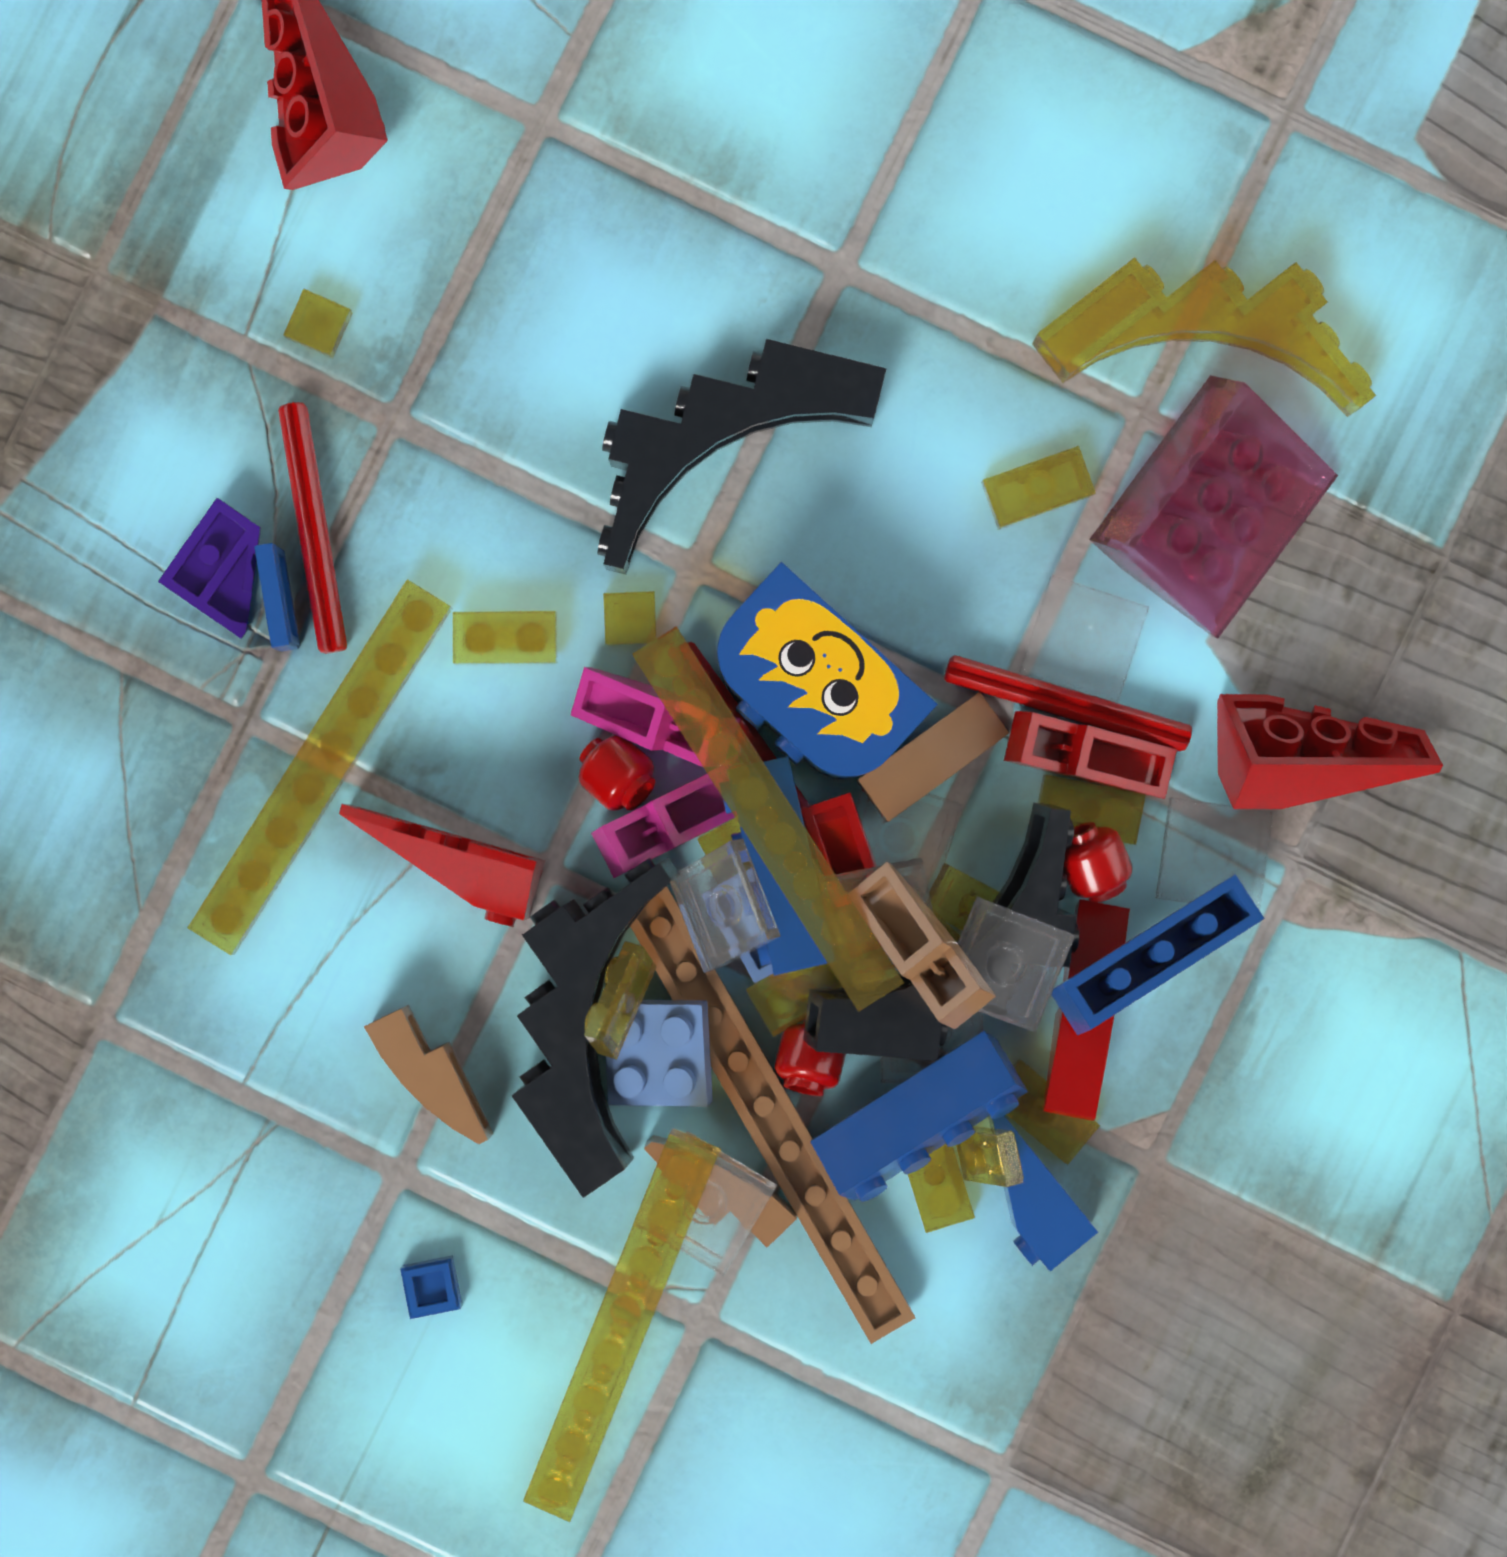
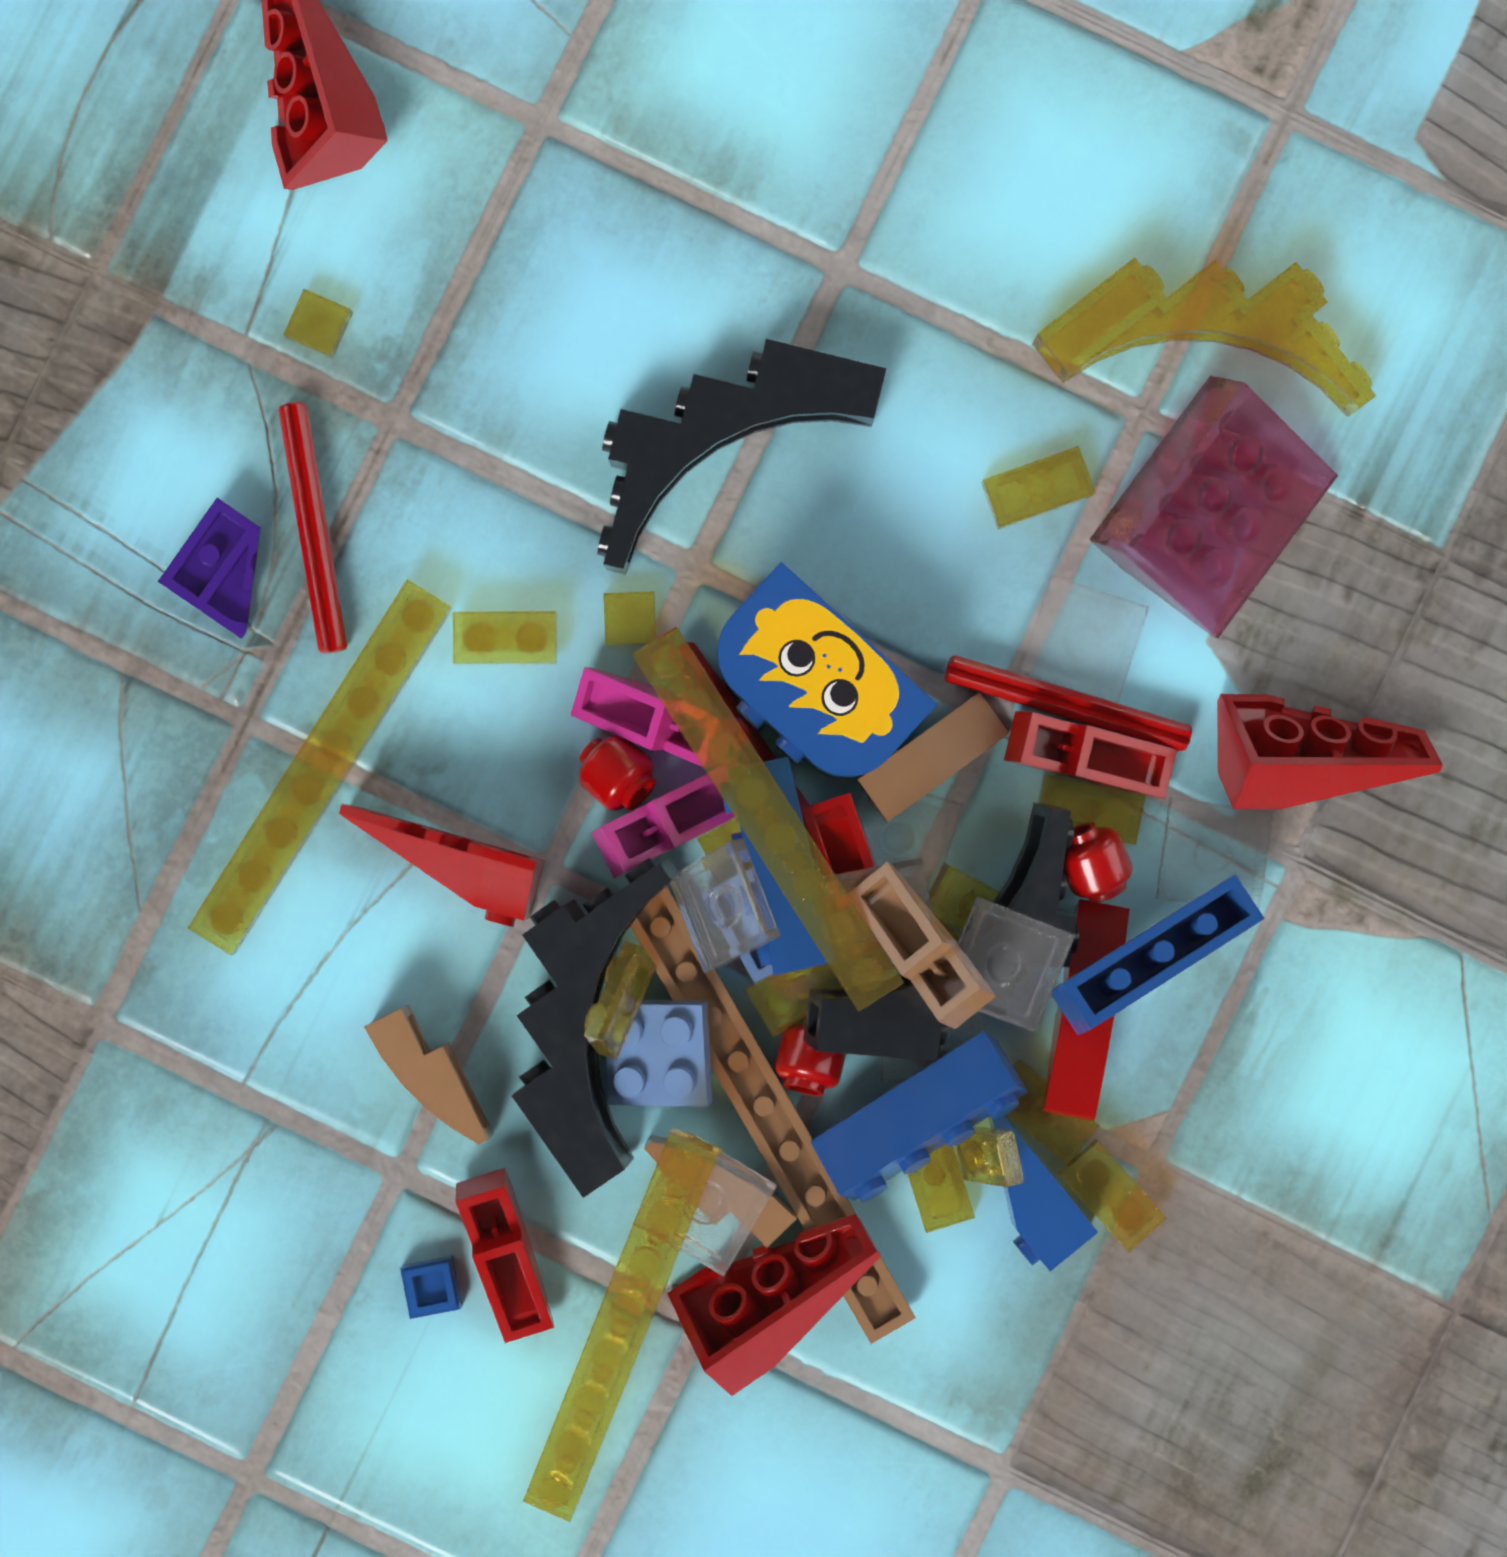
blue tile [254,543,301,652] -> none
none -> red slope [455,1168,554,1343]
none -> red wedge [667,1214,881,1396]
none -> clear yellow plate [1058,1139,1167,1253]

